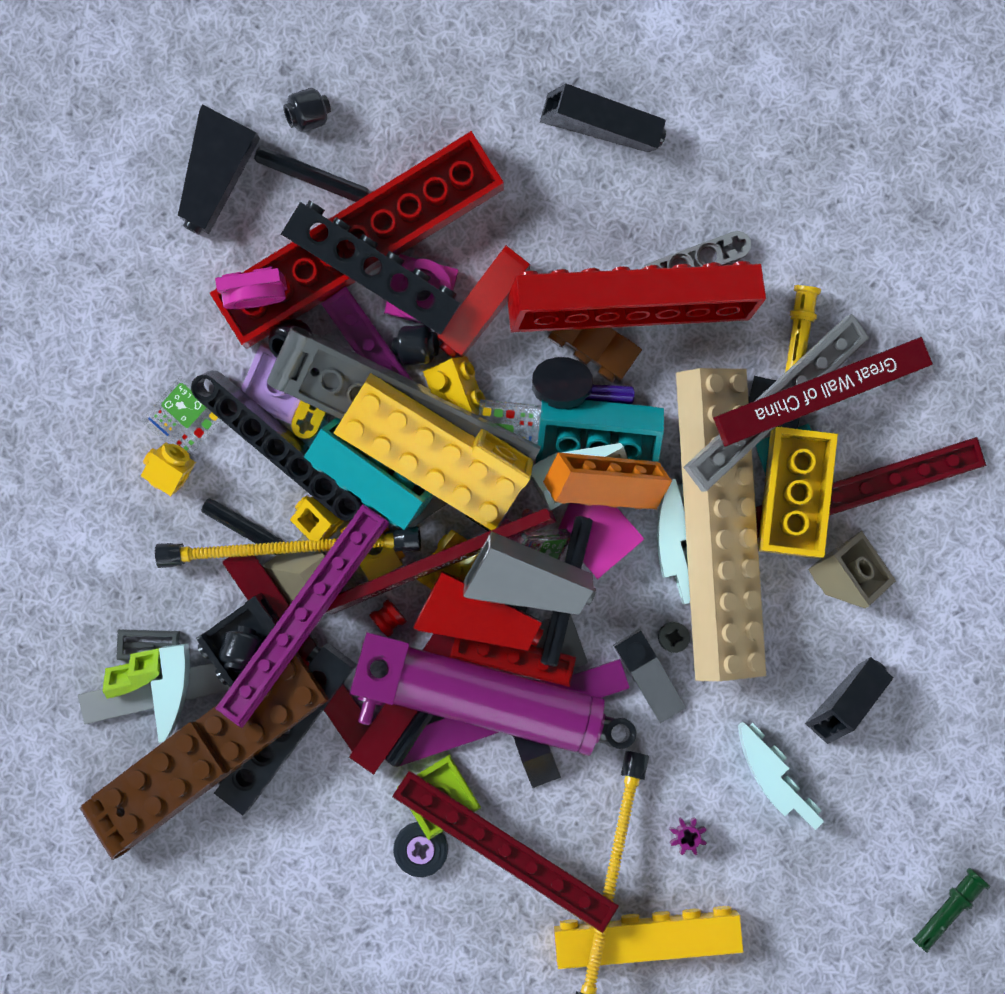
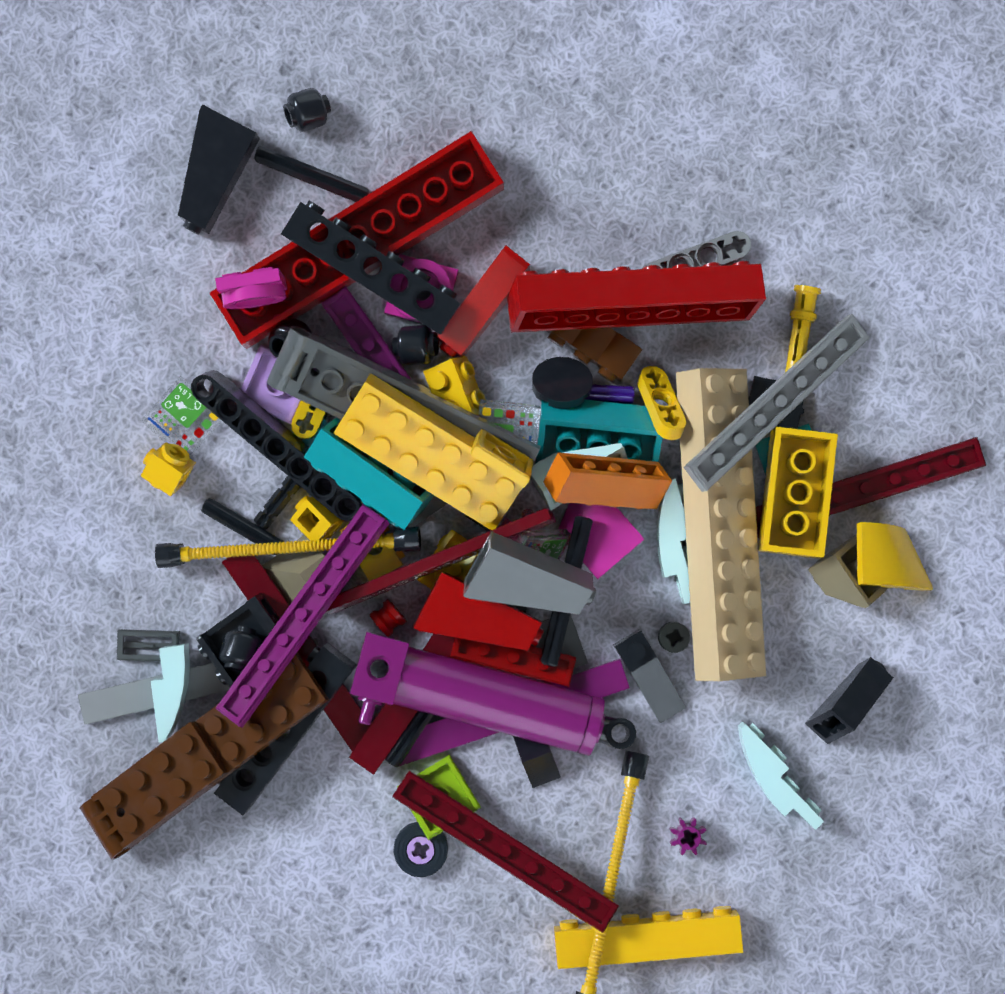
lime slope [102,648,161,699] -> none
black slope [540,83,666,152] -> none
dark red tile [713,337,933,447] -> none
dark green pin [912,868,991,953] -> none
none -> black axle [254,476,301,529]
none -> yellow beam [637,366,686,440]
none -> yellow slope [857,522,933,591]

